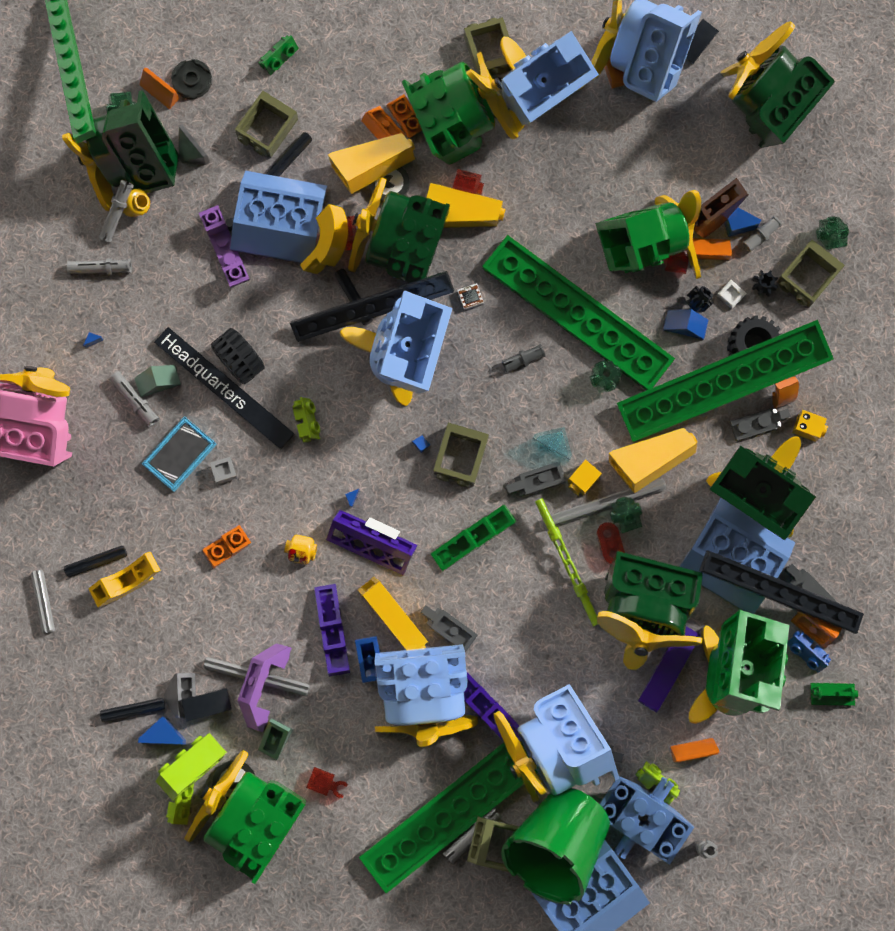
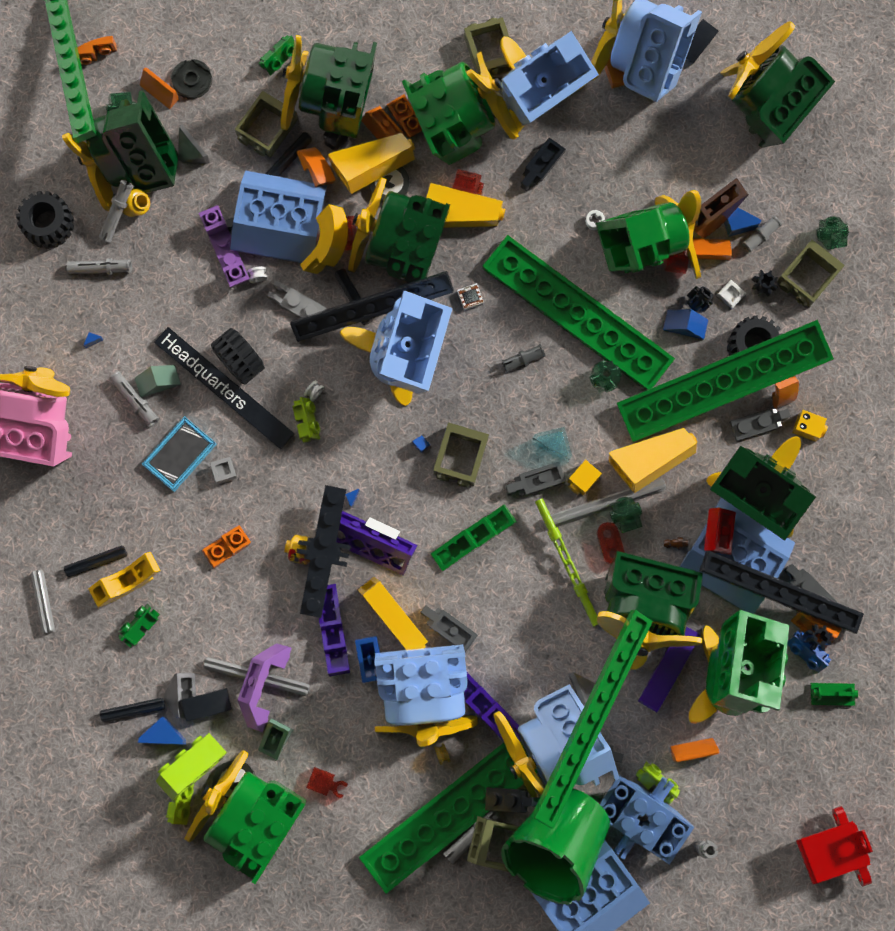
none -> black tyre [16,191,74,249]
none -> orange slope [77,36,117,65]
none -> green hinge [118,603,160,648]
none -> white bush [247,267,267,283]
none -> light grey hinge [266,281,326,318]
none -> dark green brick [281,35,377,139]
none -> black hinge [296,485,351,618]
none -> orange slope [297,147,336,187]
none -> white bush [304,380,324,401]
none -> black gear [323,131,349,151]
none -> clear yellow bush [434,743,451,765]
none -> black hinge [485,787,540,813]
none -> black hinge [520,137,566,192]
none -> green plate [531,610,653,829]
none -> flat silver slope [569,672,595,706]
none -> white bush [586,210,605,230]
none -> reddish brown piece [664,537,688,550]
none -> red slope [704,507,736,555]
none -> red piece [796,806,873,887]
none -> black gear [804,624,833,652]

